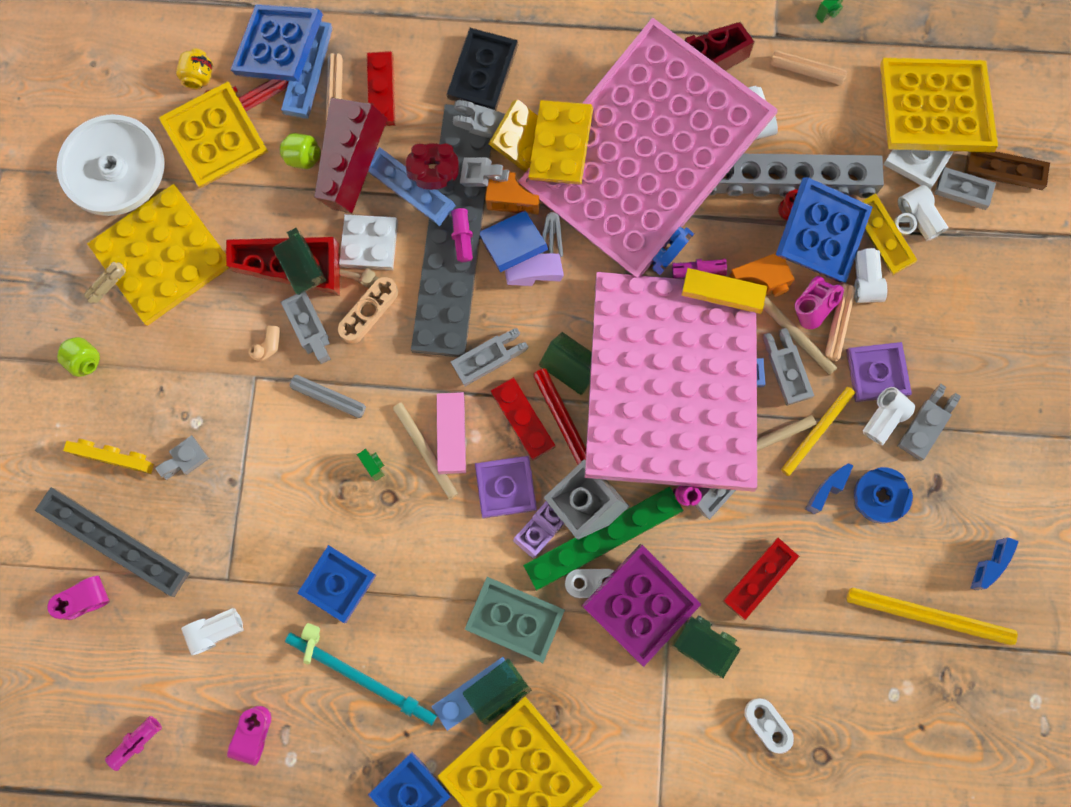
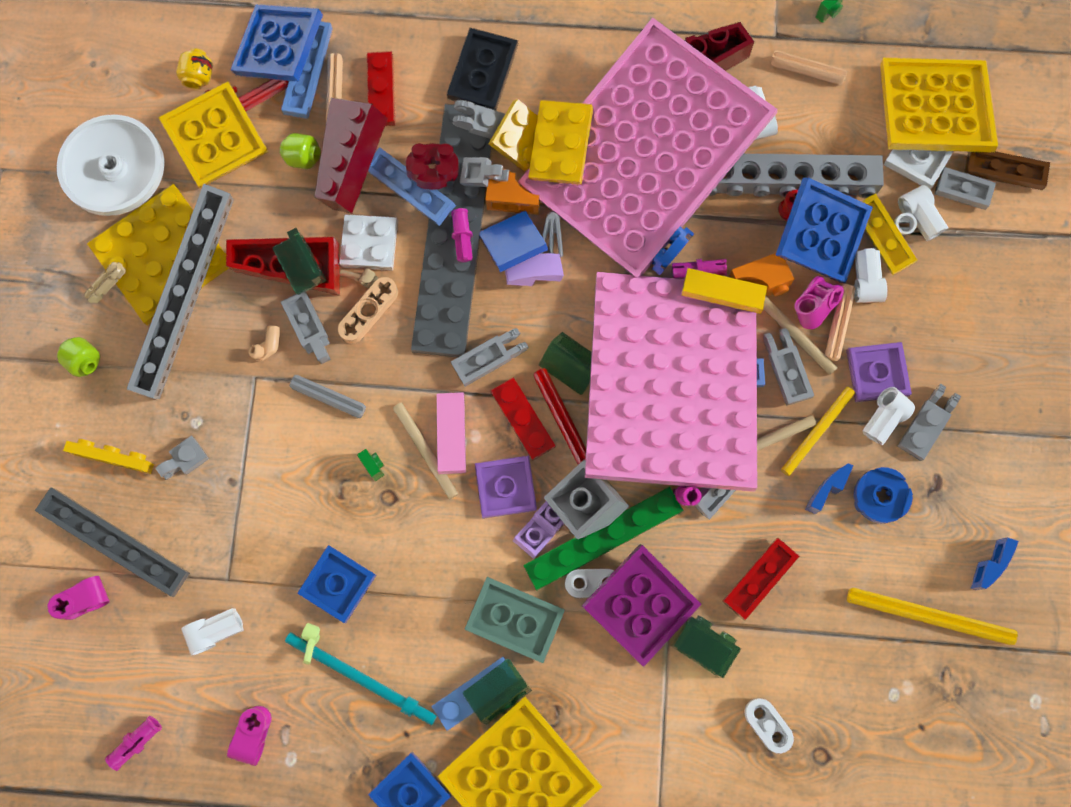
none -> light grey brick [127,184,234,399]

